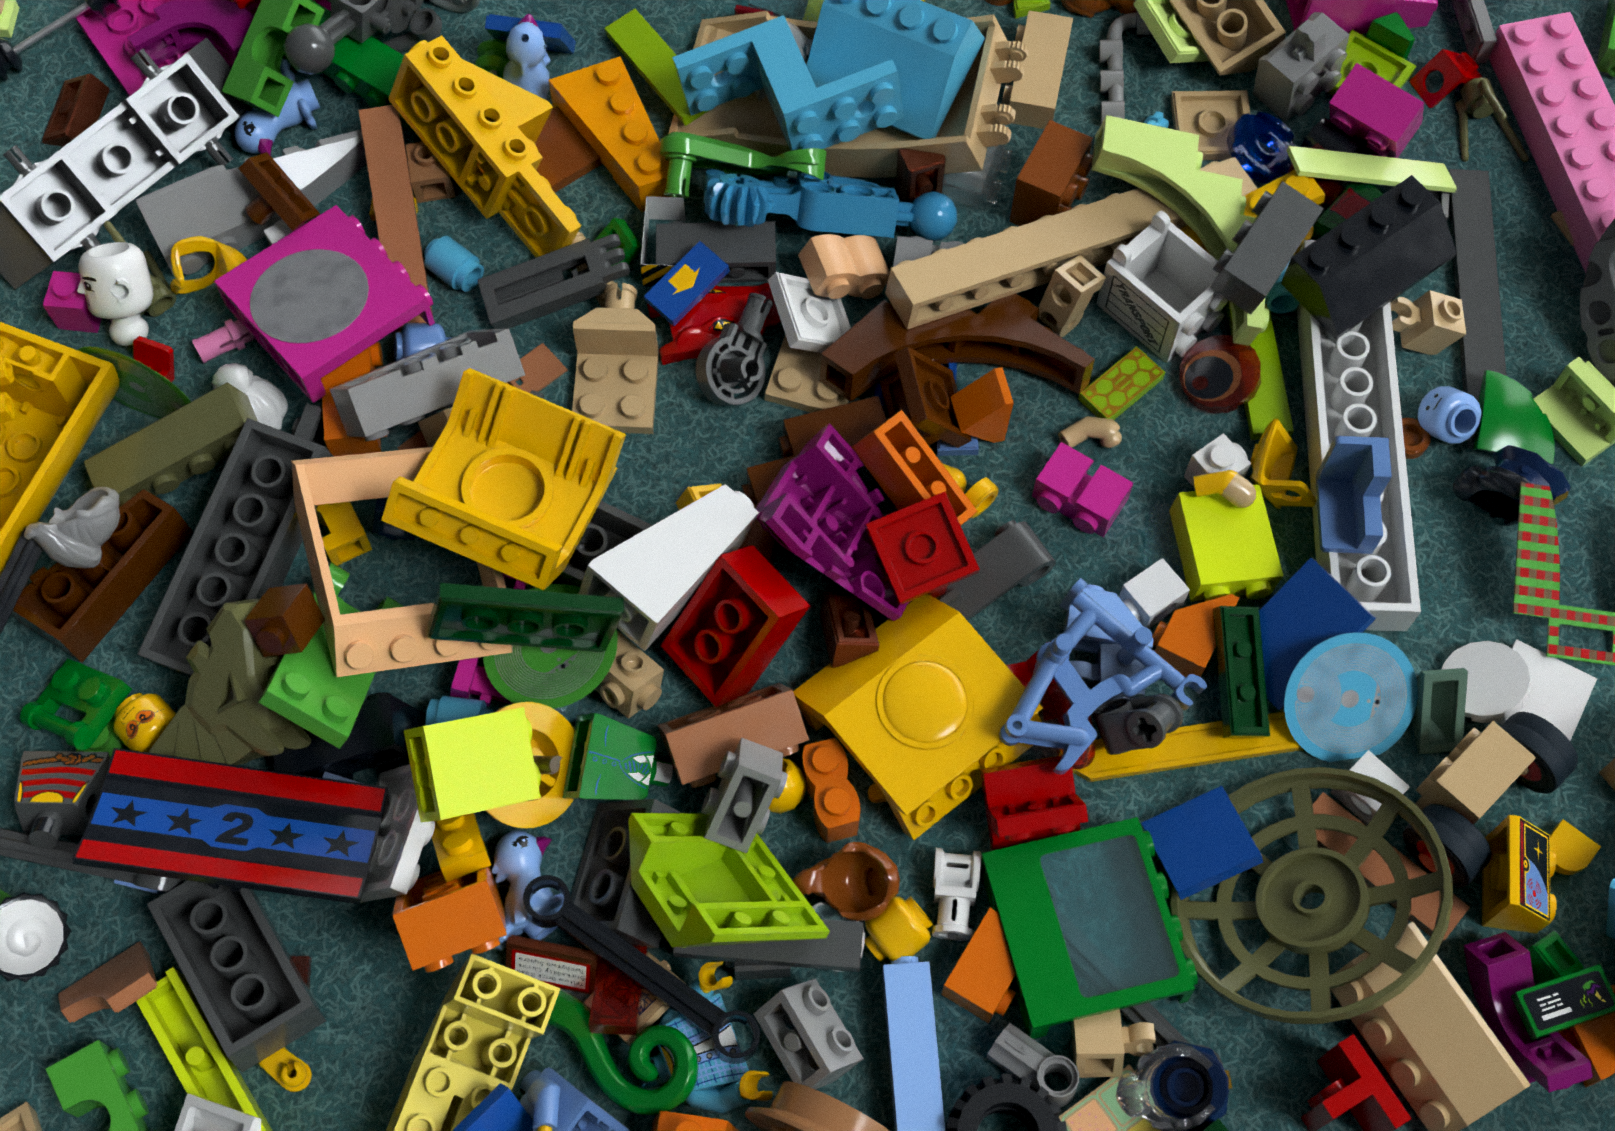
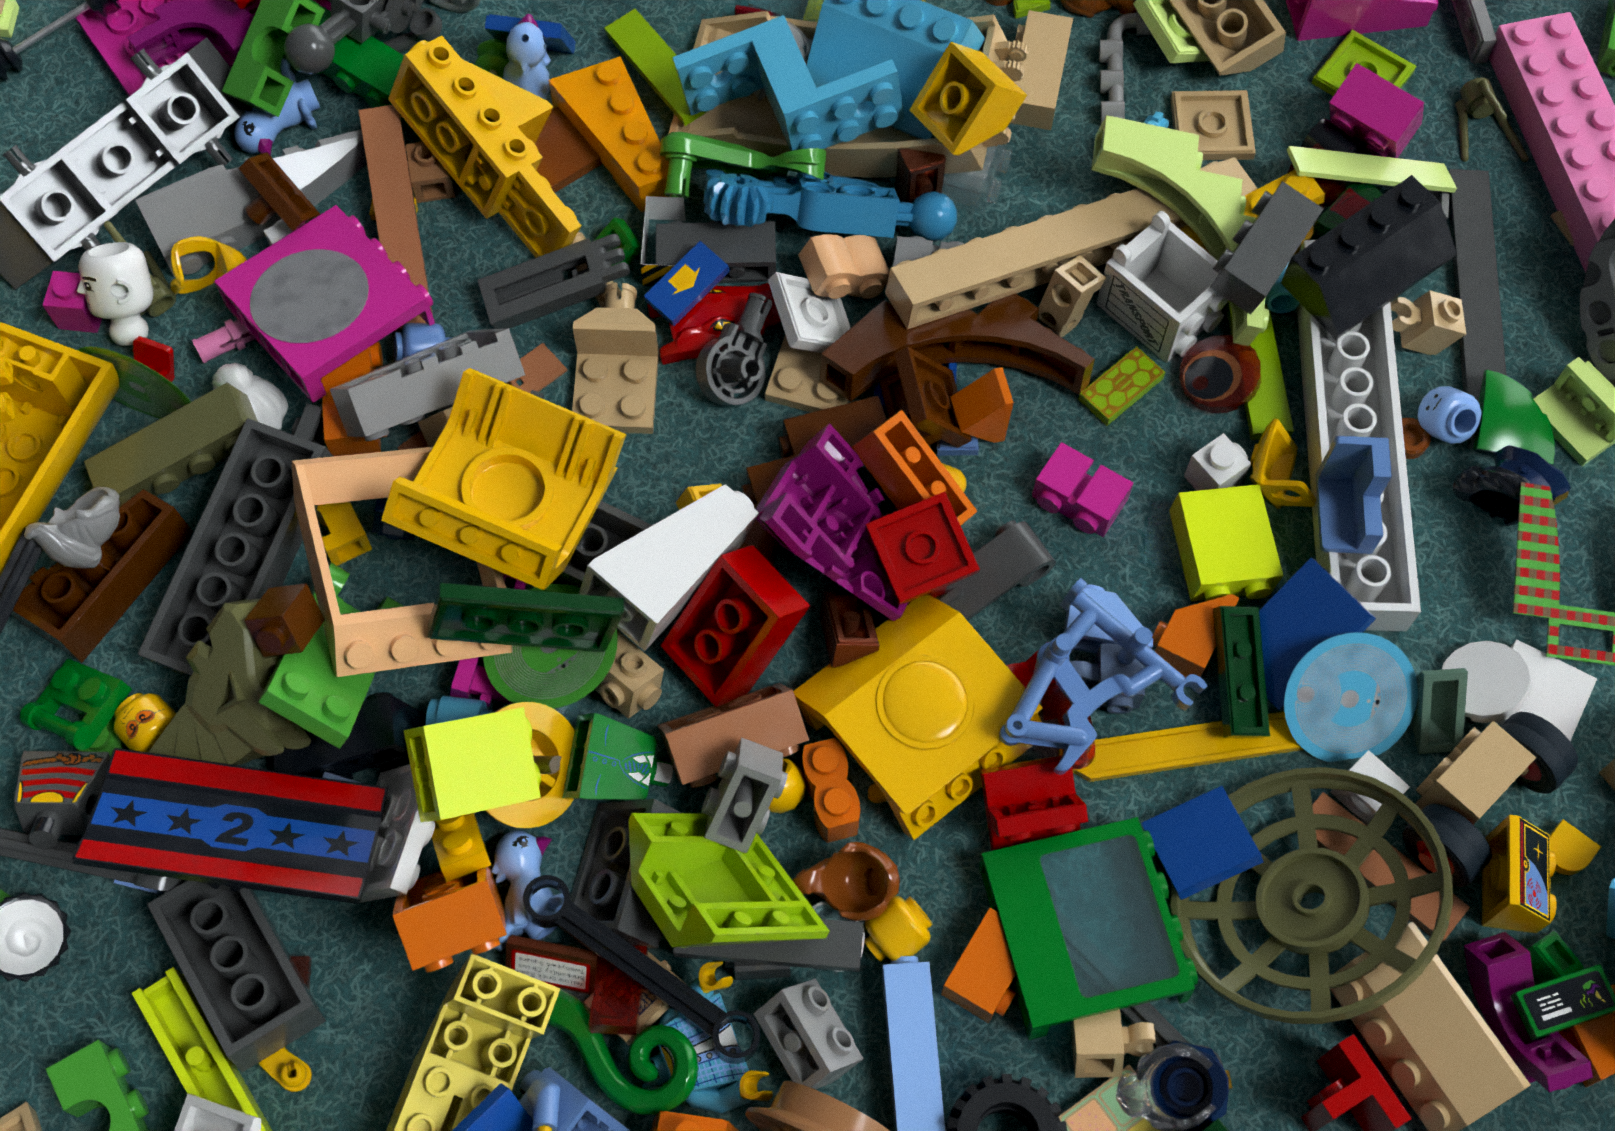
copper slope [42,73,110,147] -> none
nougat tile [58,941,157,1023] -> none
medium azure brick [424,236,484,292] -> none
white connector [932,847,981,941] -> none
yellow tile [965,477,999,518] -> none
light grey piece [986,1023,1079,1108] -> none
dark orange brick [1009,120,1093,226] -> none
tan arm [1058,416,1122,448] -> none
dark grey piece [1093,694,1184,755] -> none
white brick [1119,558,1190,629] -> none
arm [1194,470,1256,508] -> none
clear blue tile [1227,112,1299,183] -> none
light grey hinge [1253,12,1350,122] -> none
green slope [1366,12,1415,60] -> none
red bracket [1409,49,1483,108] -> none
none -> yellow slope [909,42,1027,156]

